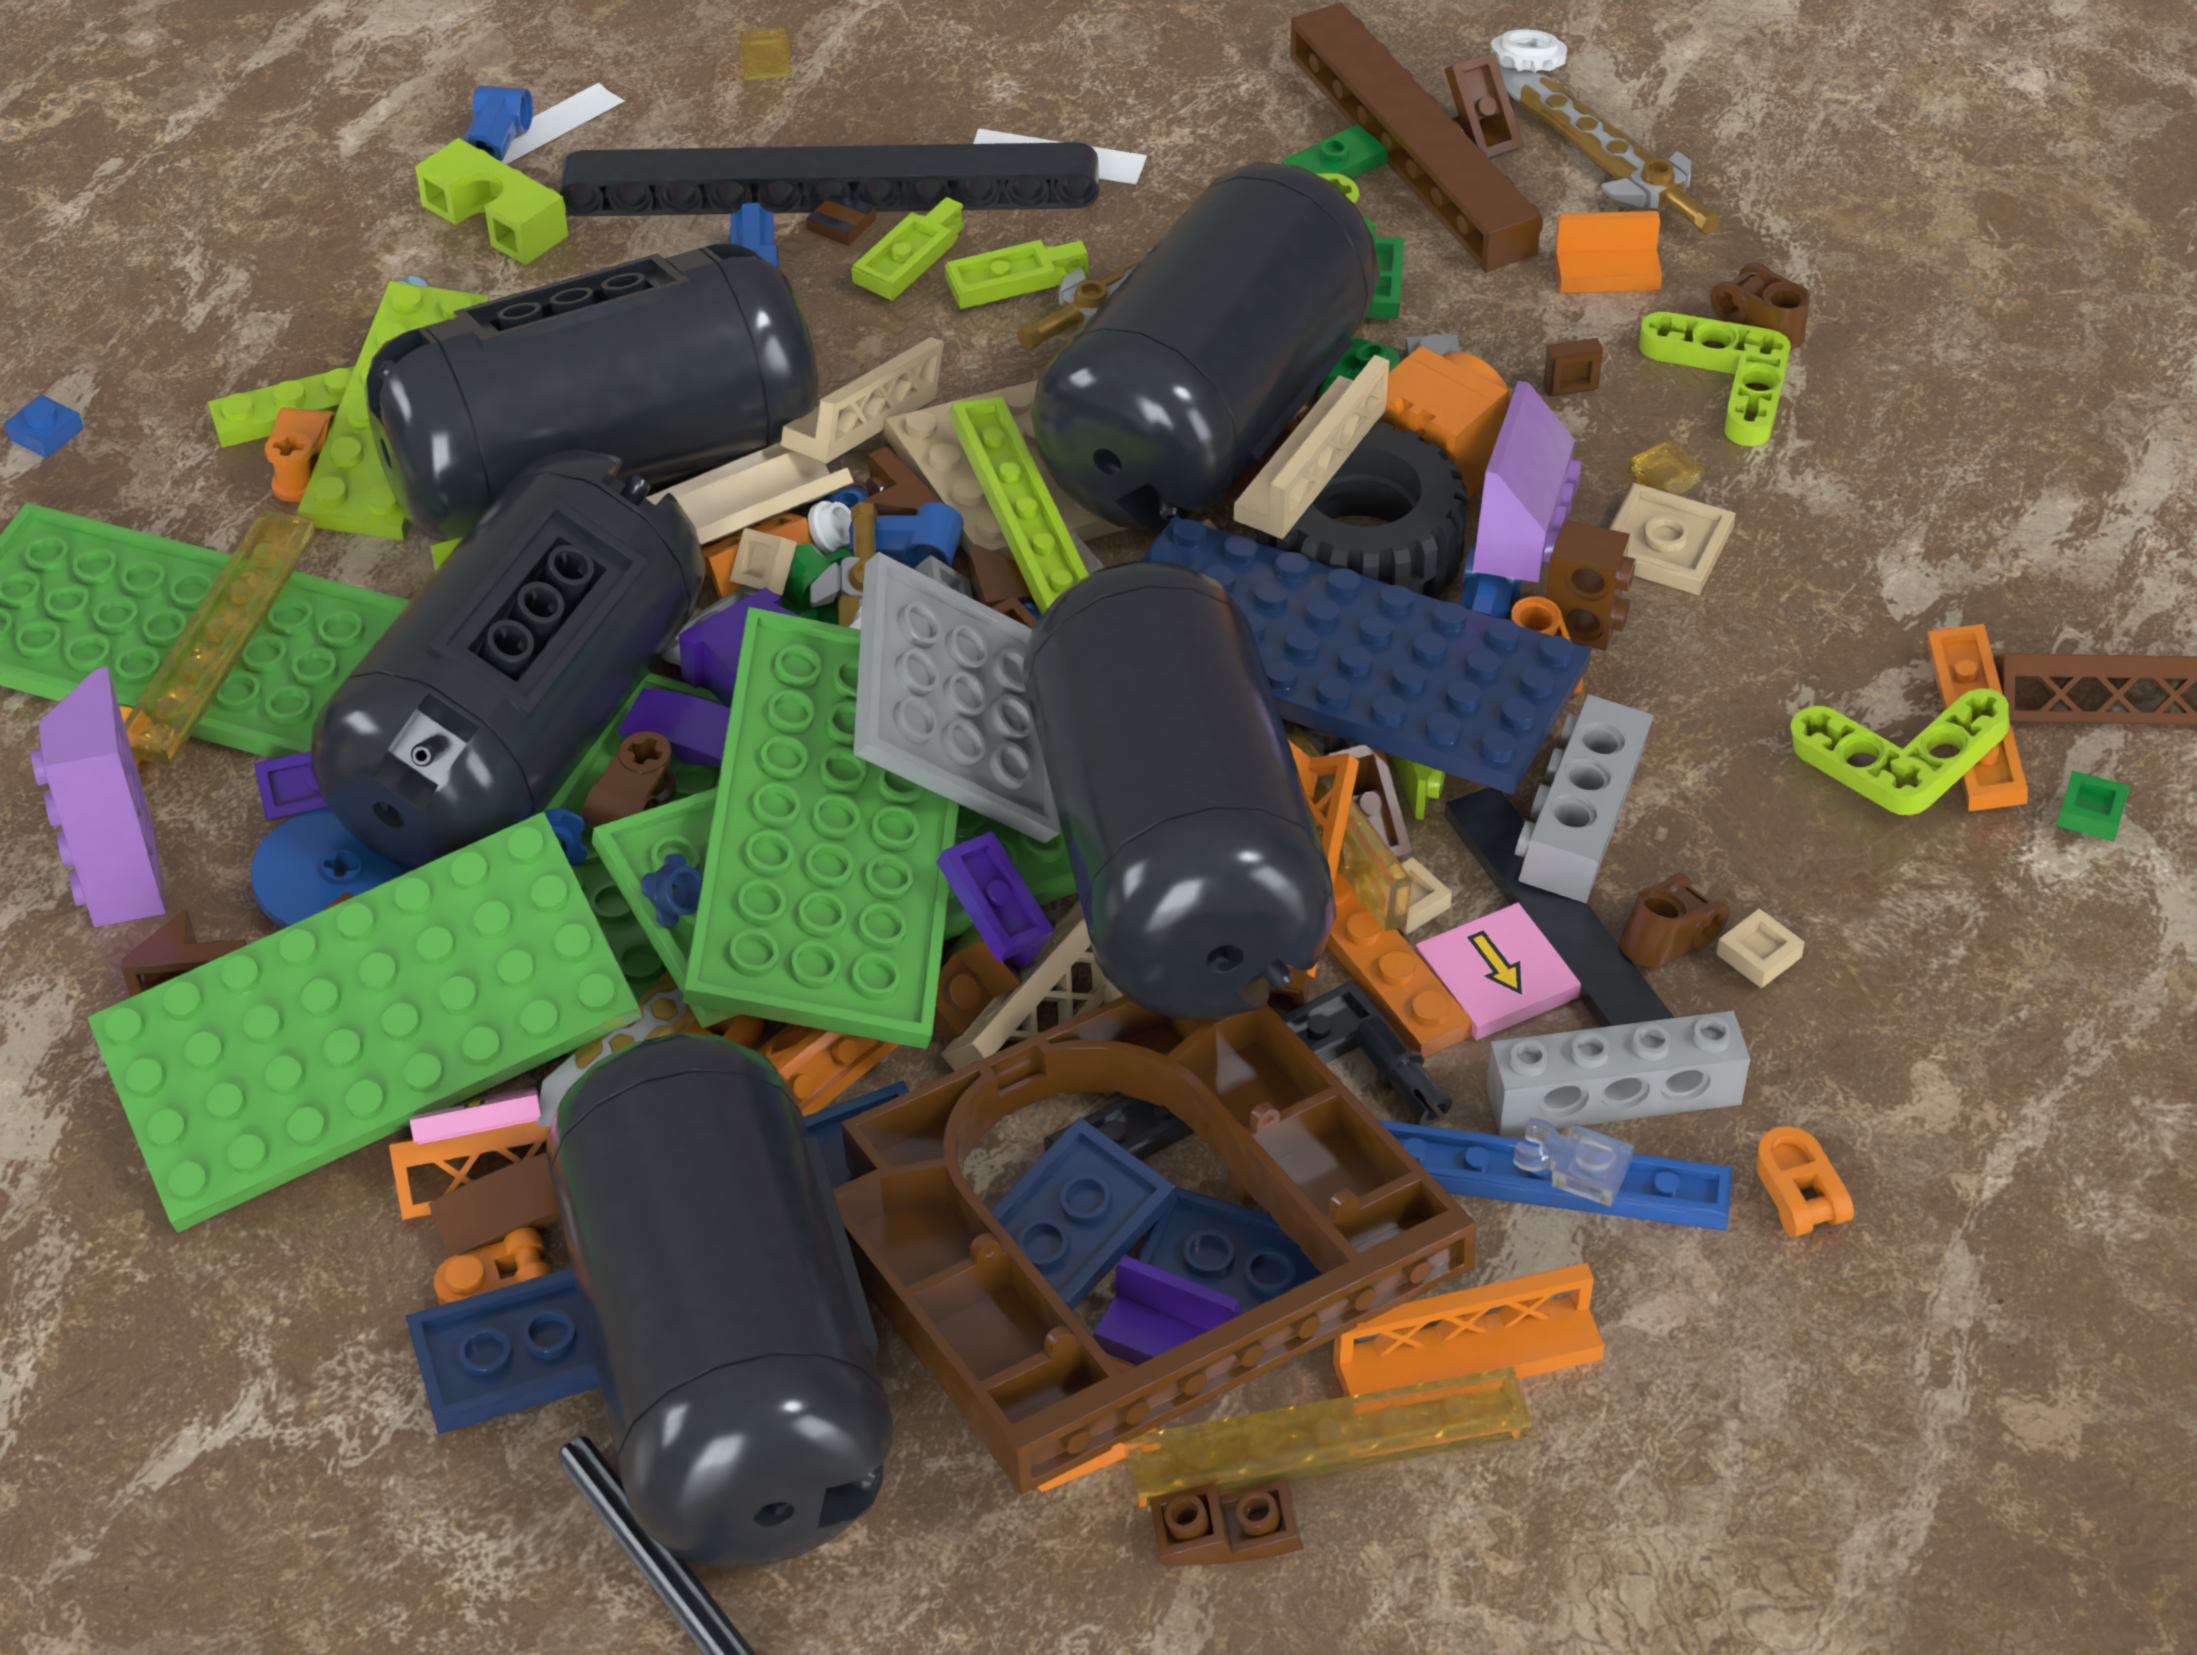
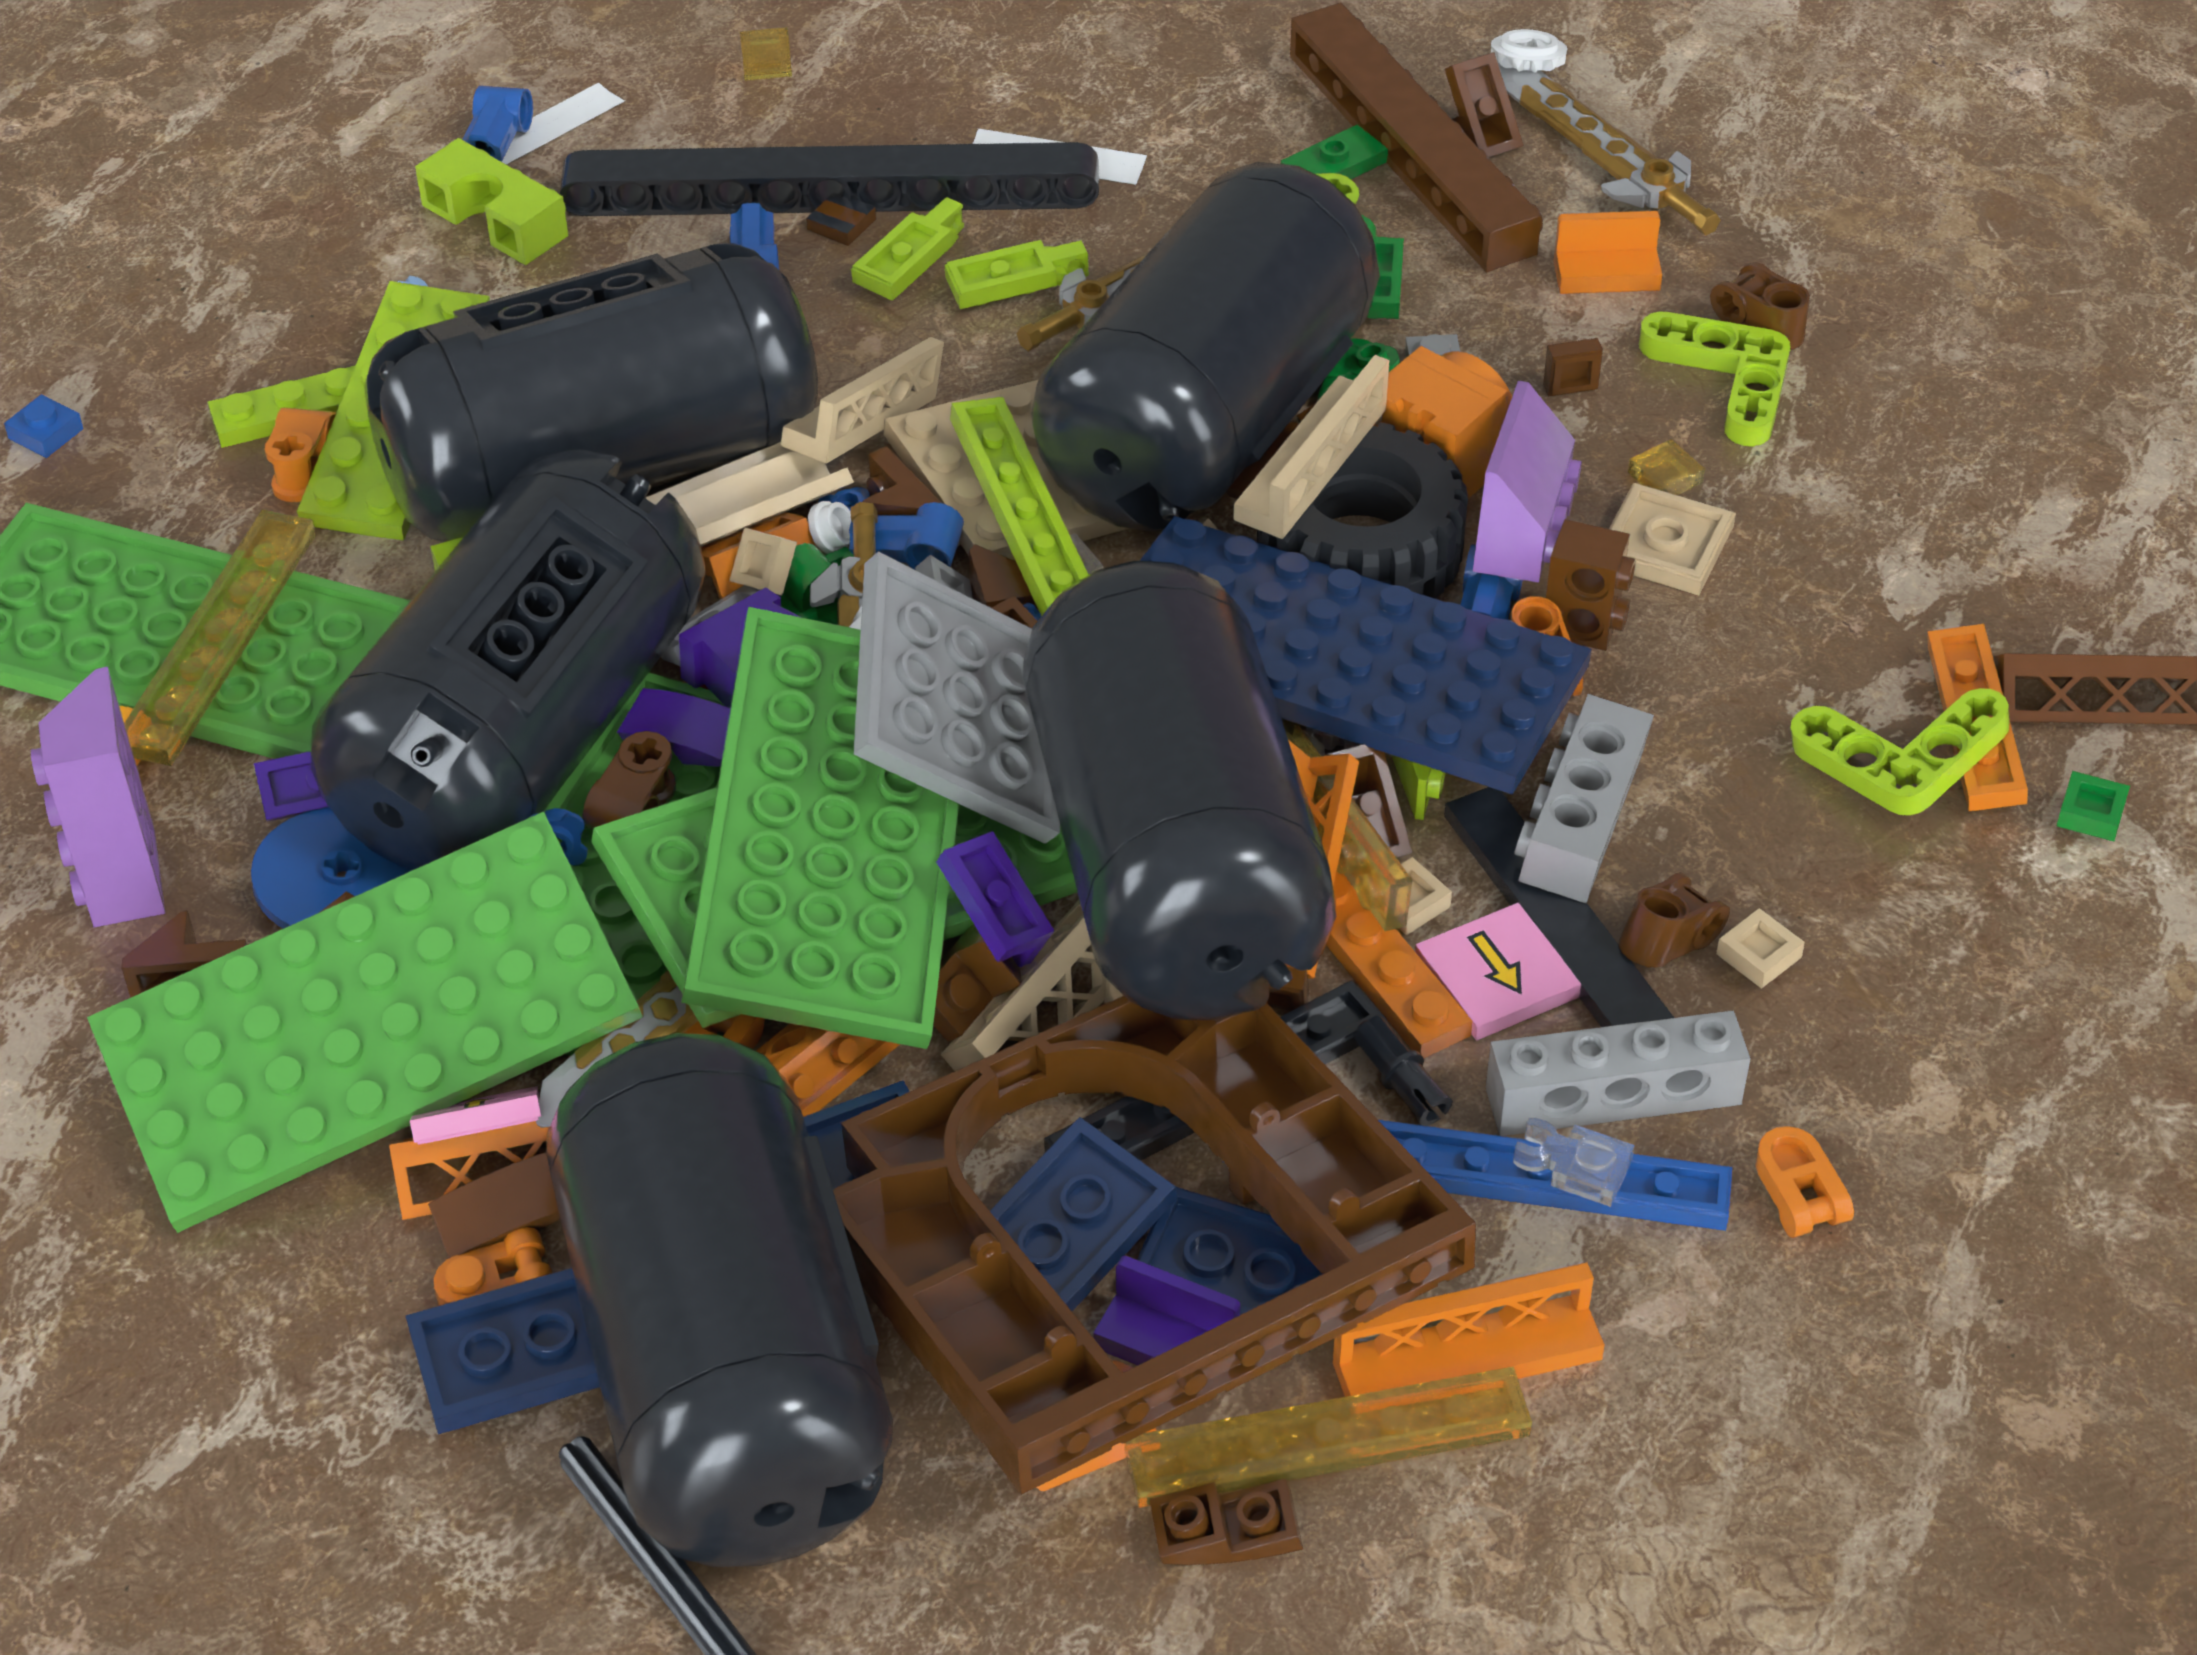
dark blue plate [641,853,703,927] -> none

